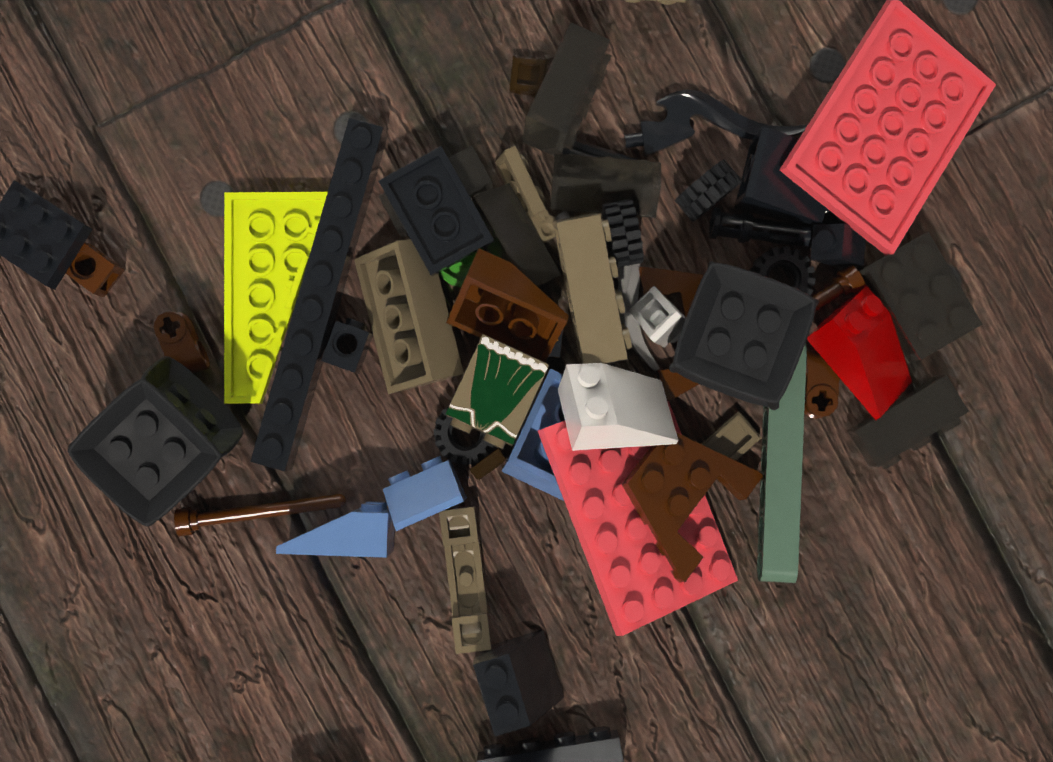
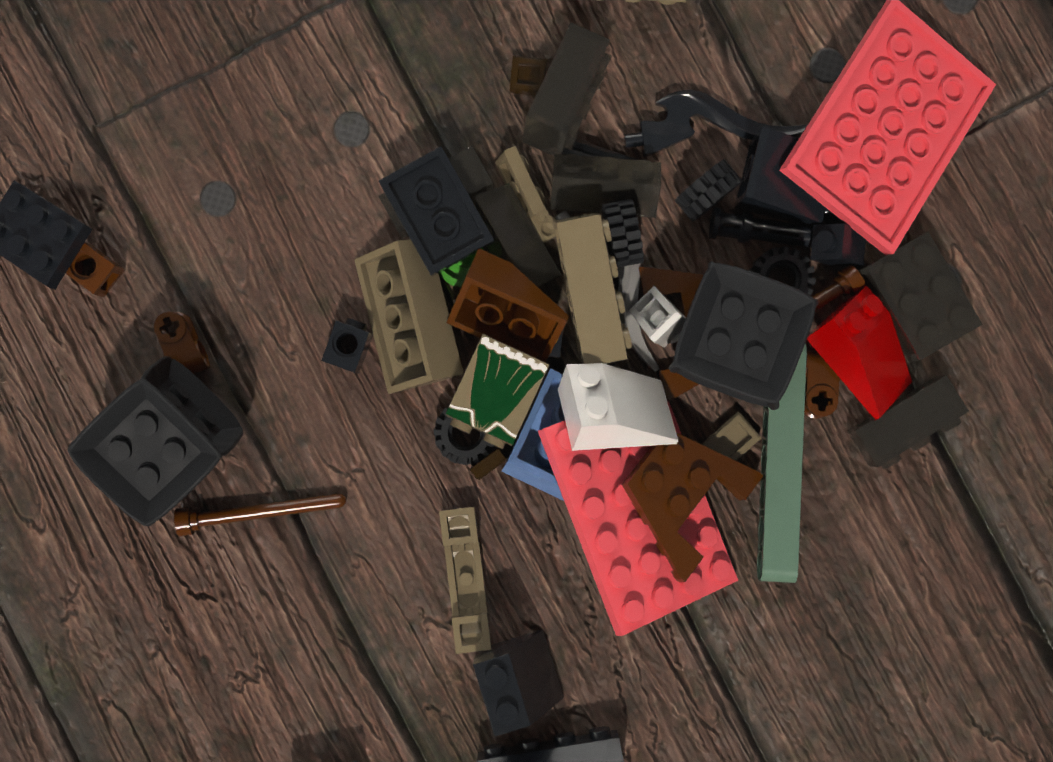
neon yellow wing [224,192,328,404] -> none
black brick [250,118,388,471] -> none
medium blue slope [276,501,395,558] -> none
medium blue slope [383,456,467,531] -> none

